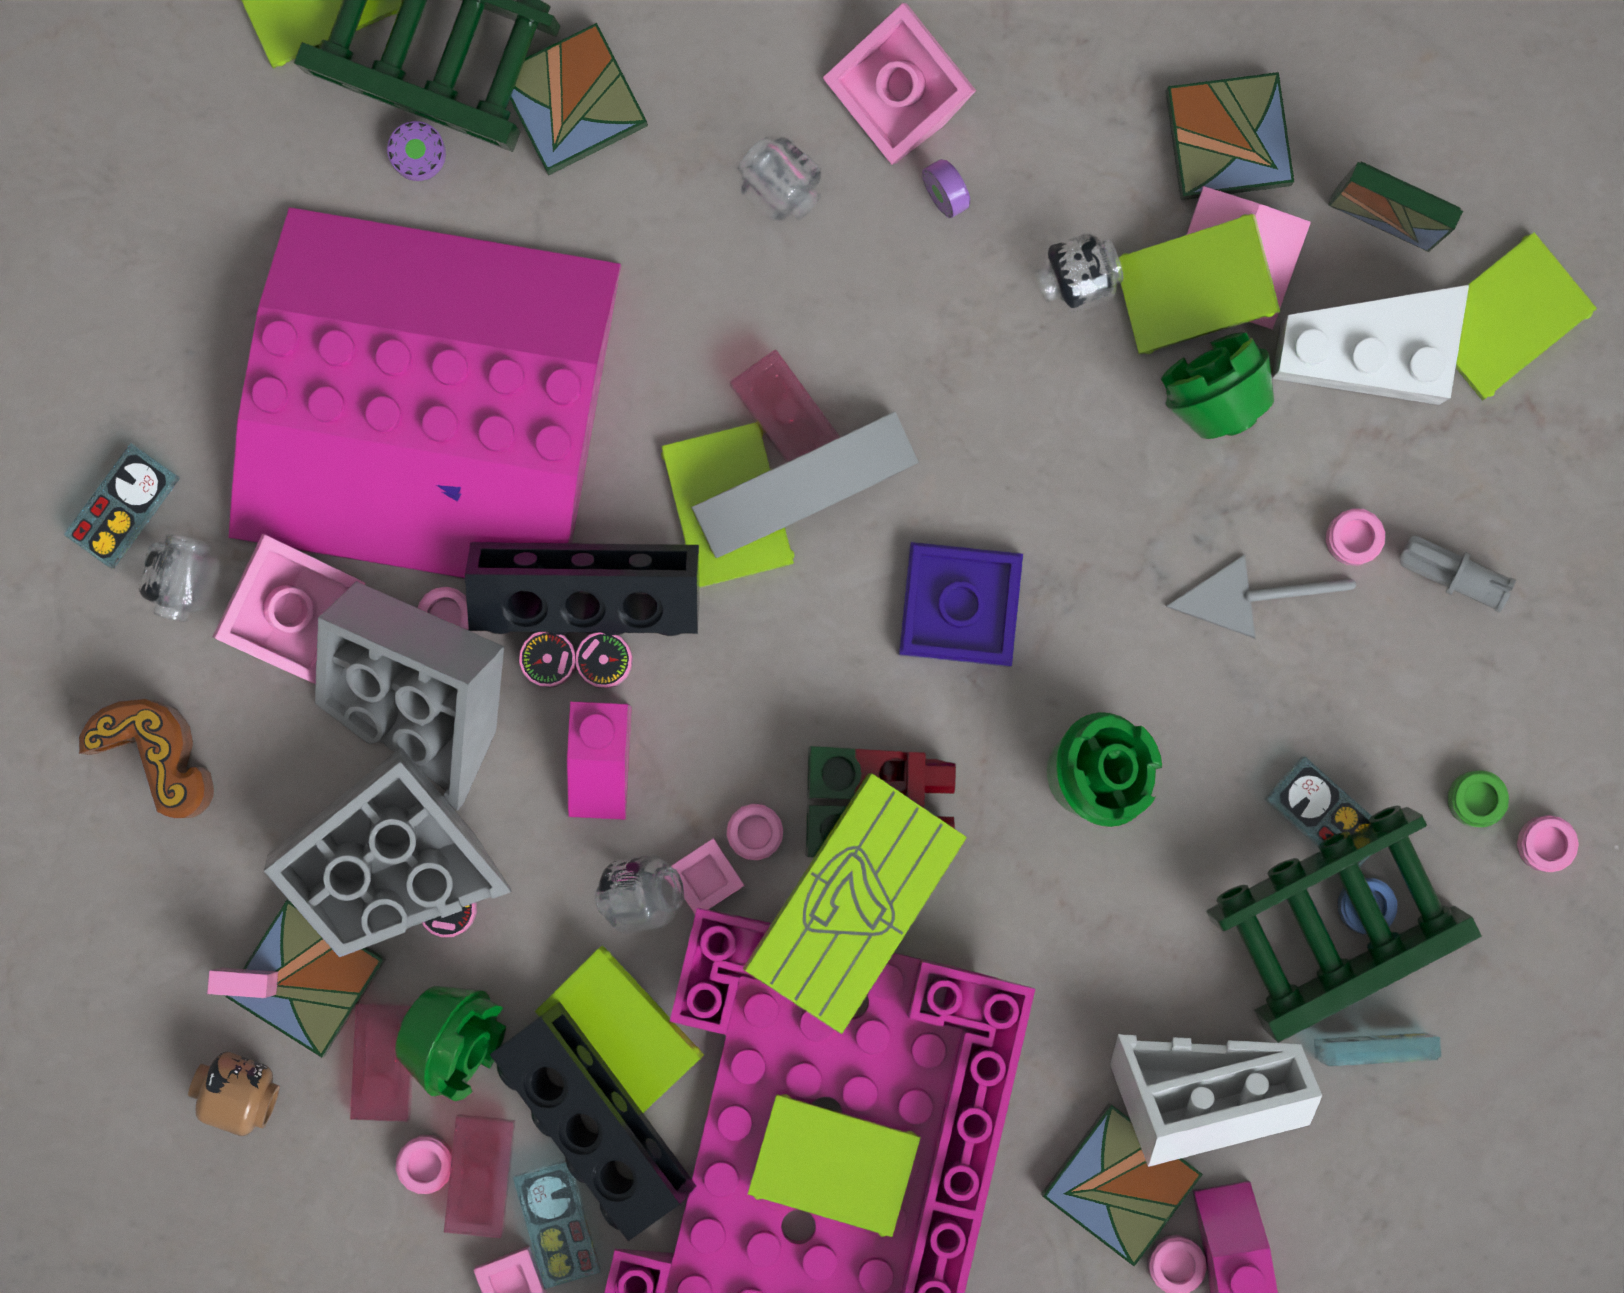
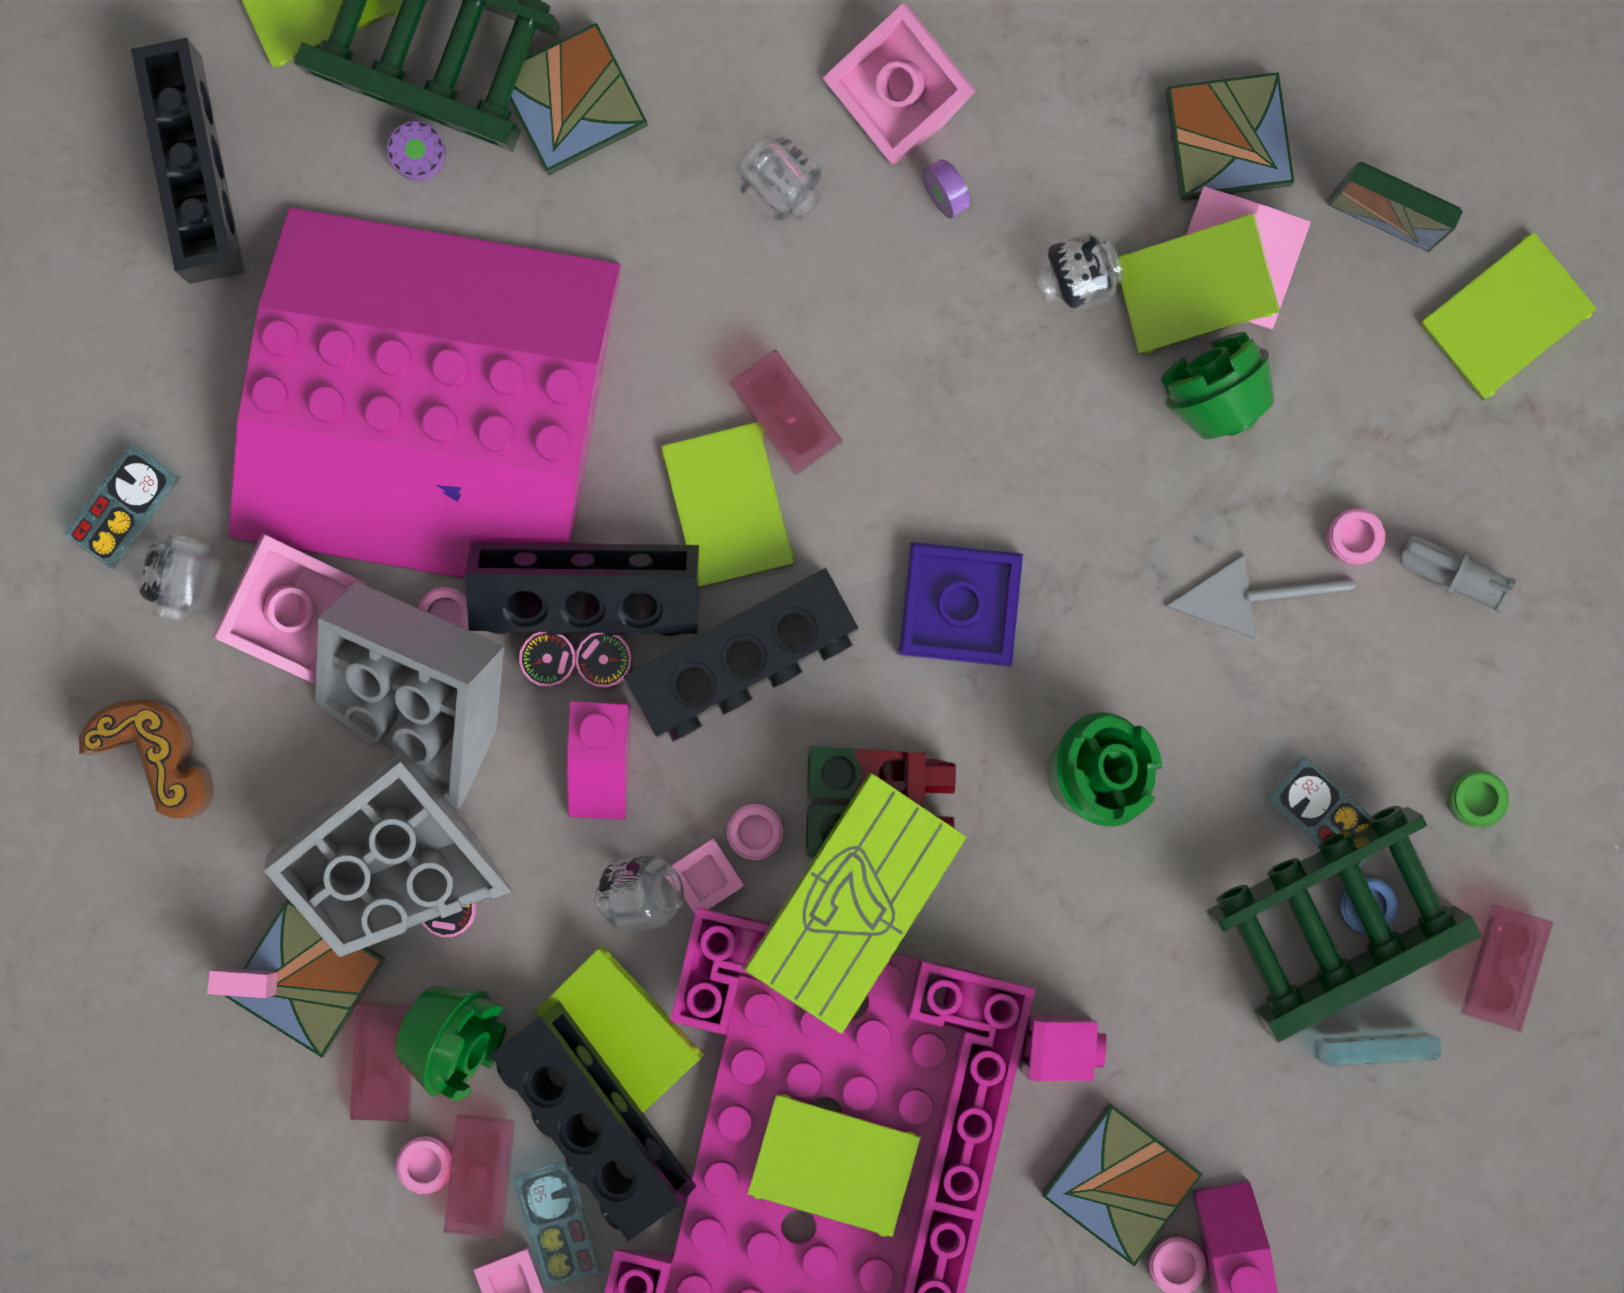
medium nougat head [188,1052,280,1136] -> none
light grey slope [691,412,919,558] -> none
white wedge [1110,1034,1322,1167] -> none
white wedge [1272,285,1469,405] -> none
bright pink tile [1517,815,1579,872] -> none
none -> black brick [131,38,245,284]
none -> black brick [624,568,858,742]
none -> dark pink slope [1020,1013,1107,1081]
none -> clear pink plate [1461,904,1553,1032]

